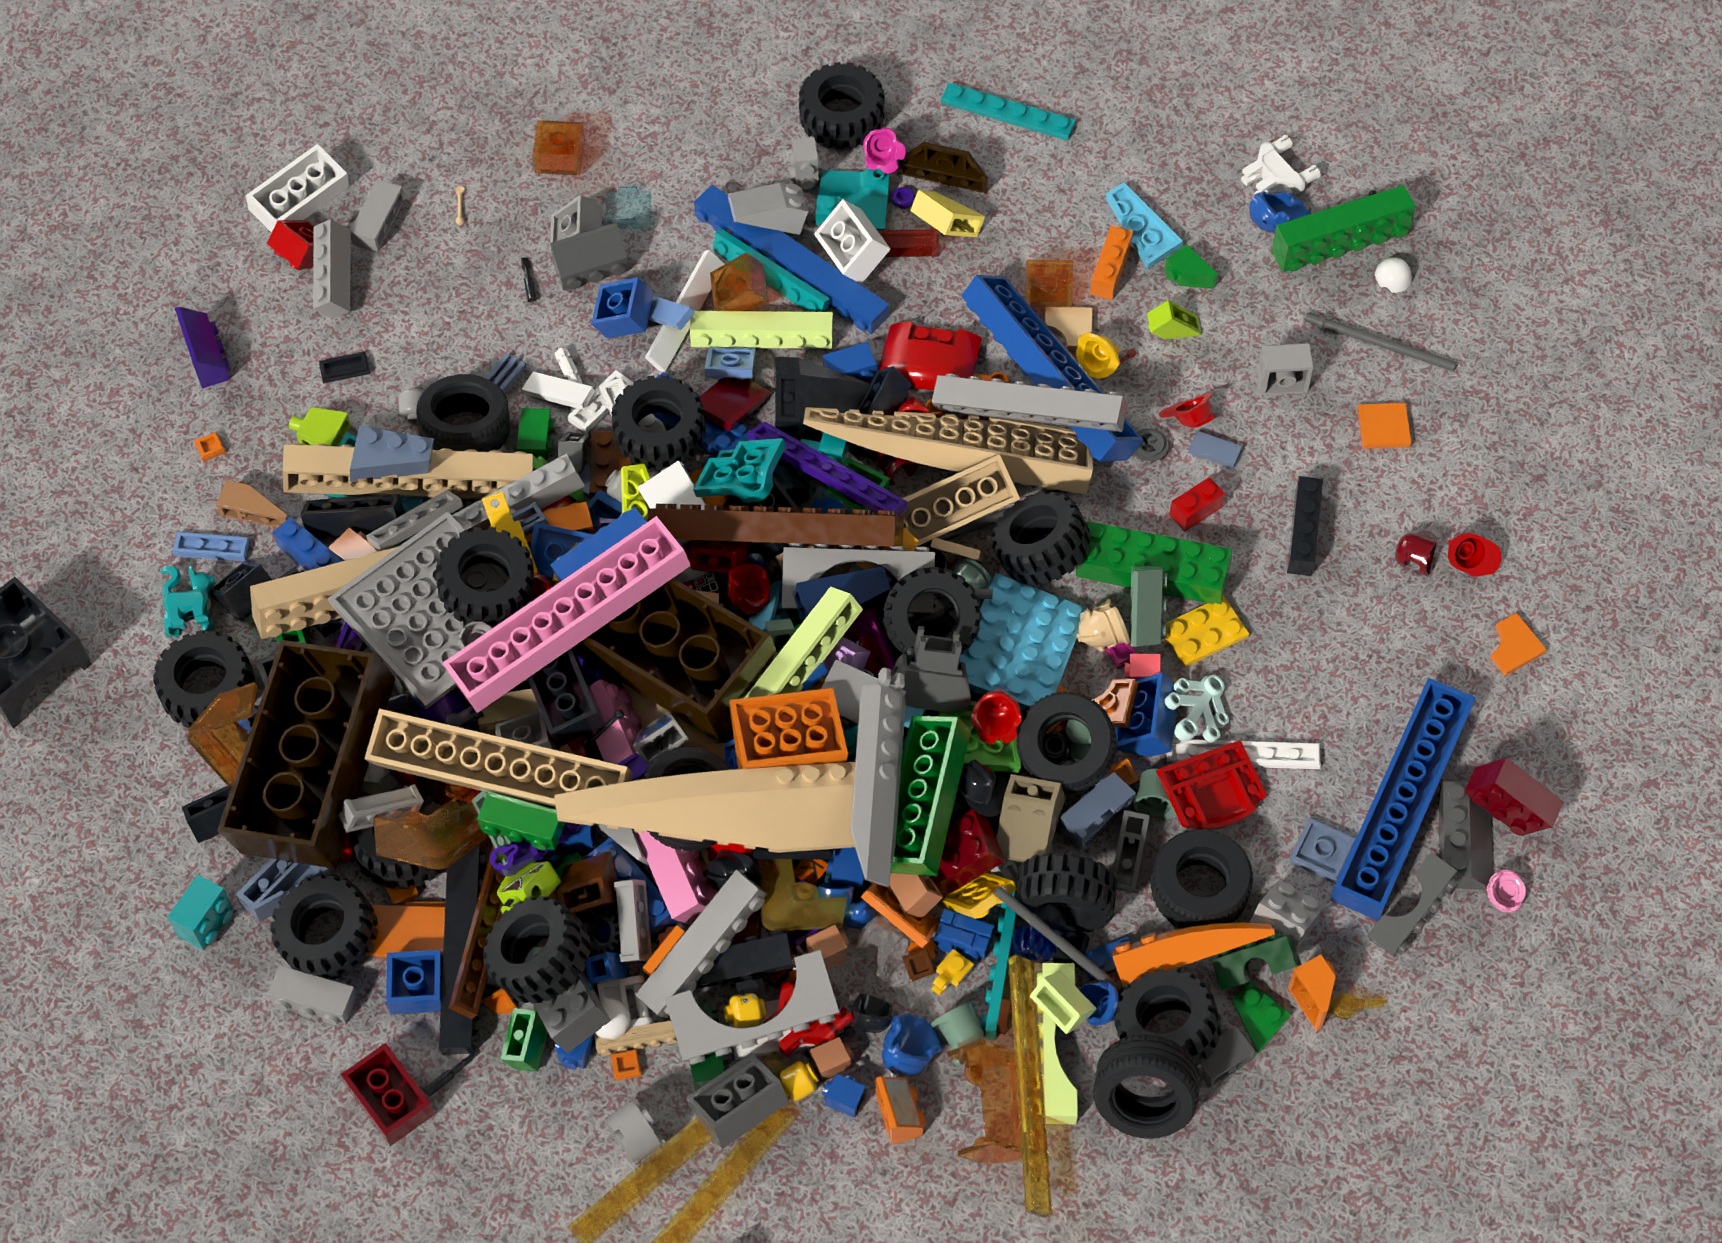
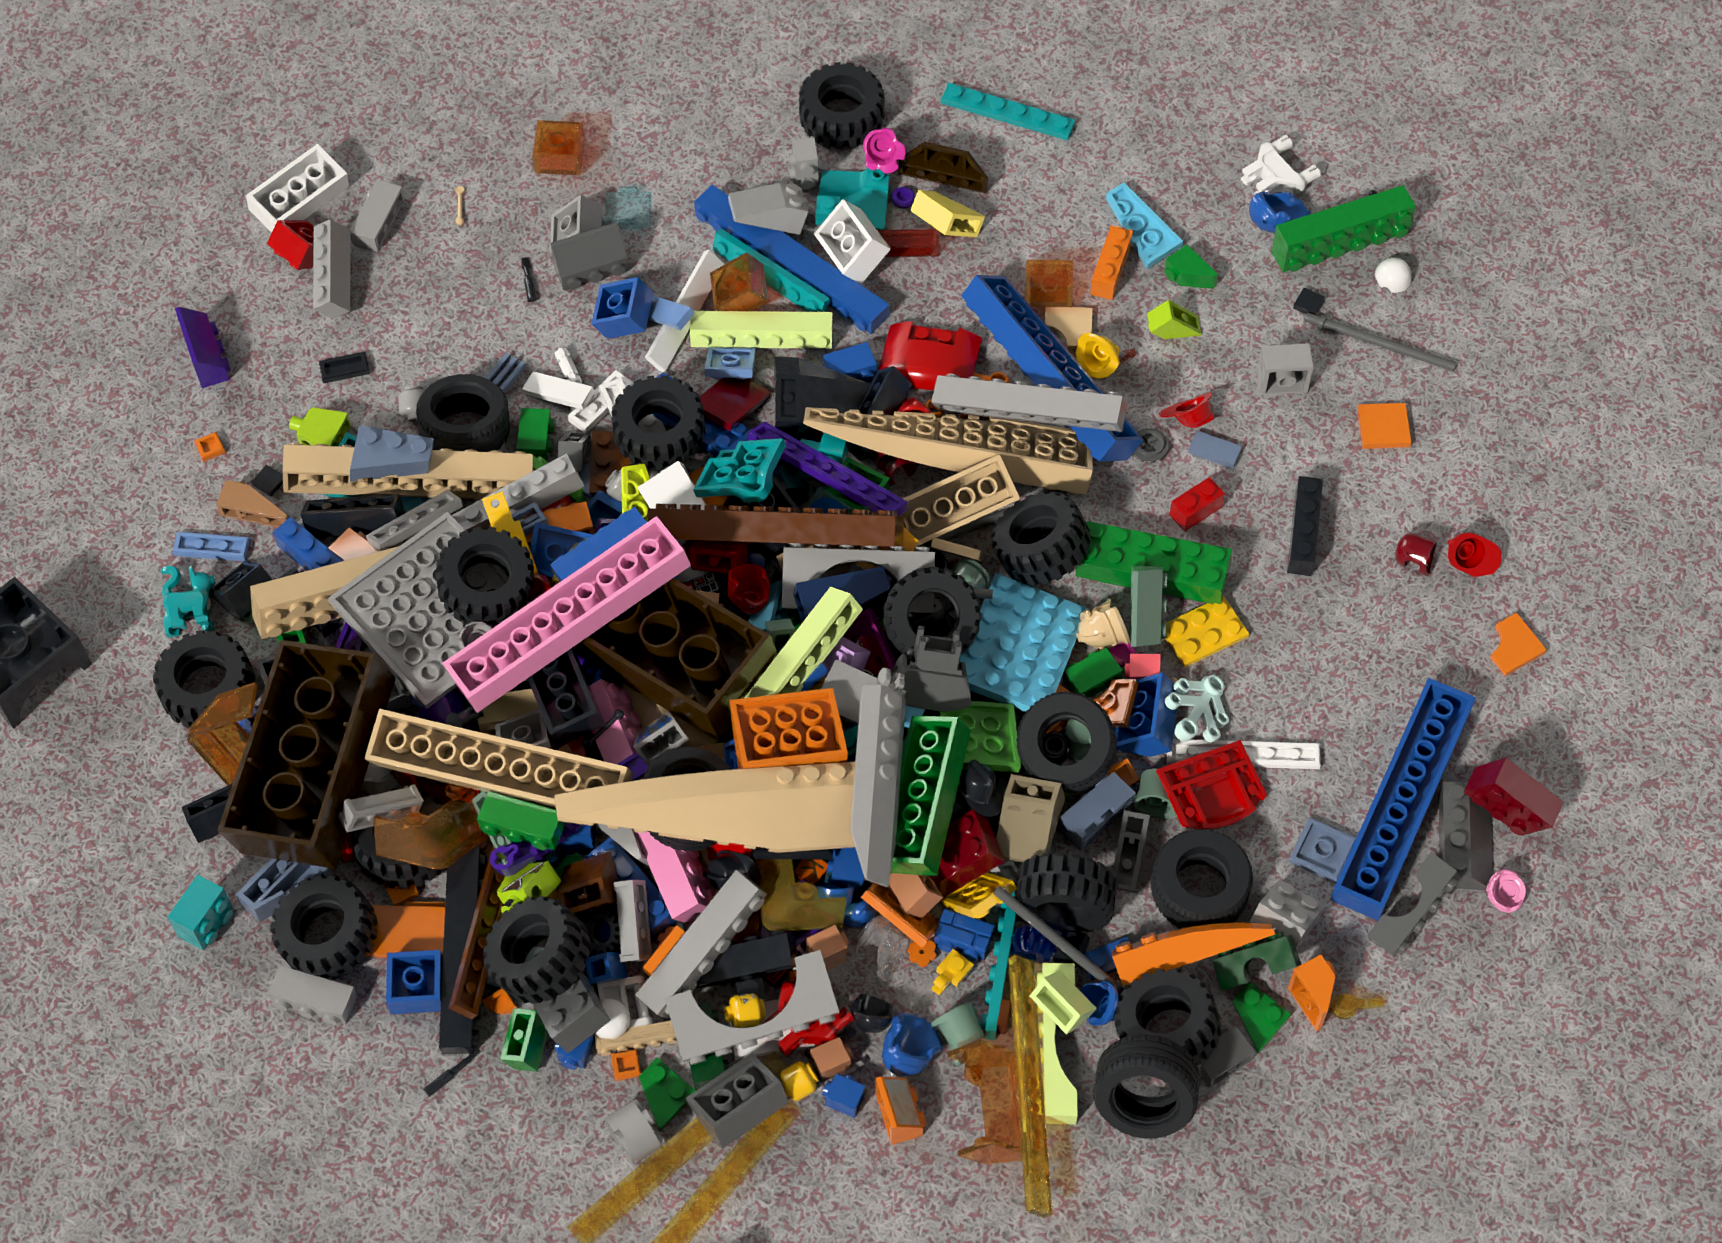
dark red brick [340,1043,435,1146] -> none
reddish brown tile [902,948,936,982] -> none
red hat [971,688,1022,744] -> none
none -> black tile [251,464,283,497]
none -> green wing [639,1058,695,1131]
none -> green brick [1063,648,1123,698]
none -> black tile [1293,288,1325,315]

